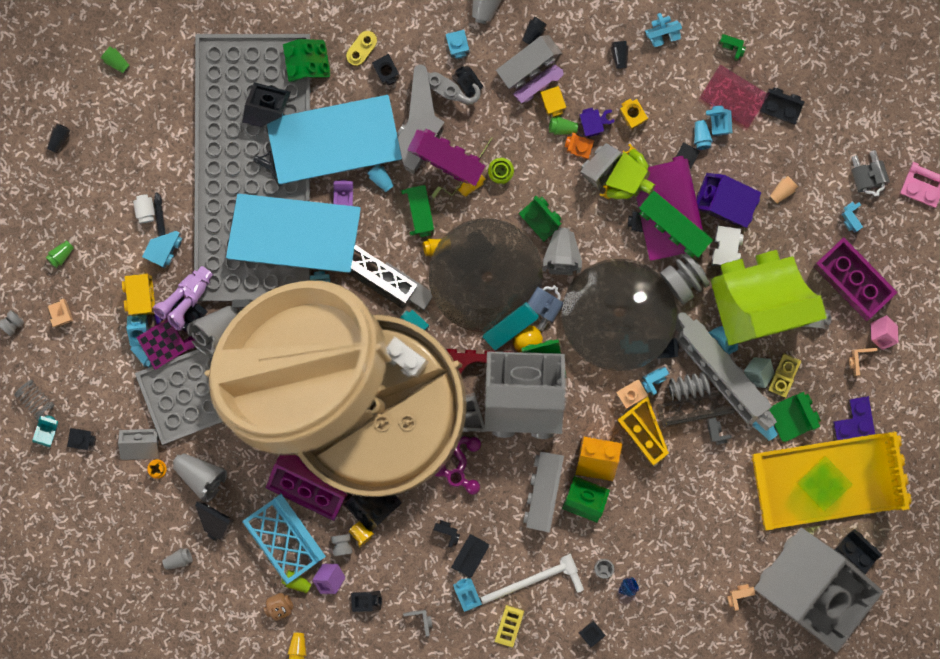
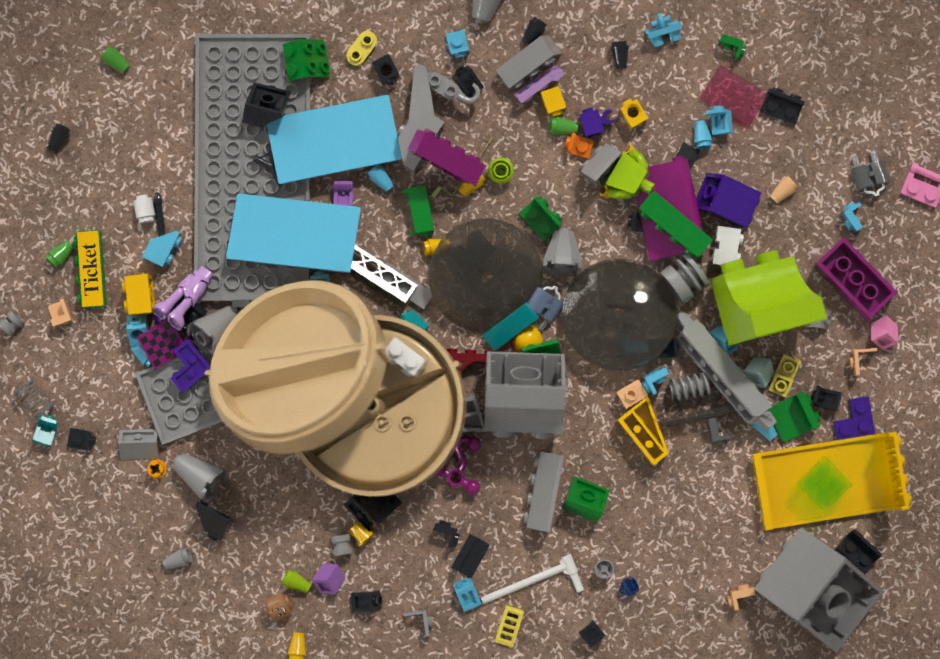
medium azure fence [242,494,326,585] -> none
magenta slope [265,454,348,521] -> none
light orange slope [575,437,622,481] -> none
none -> yellow brick [73,230,107,309]
none -> dark purple plate [170,339,210,393]
none -> black bracket [811,385,843,412]

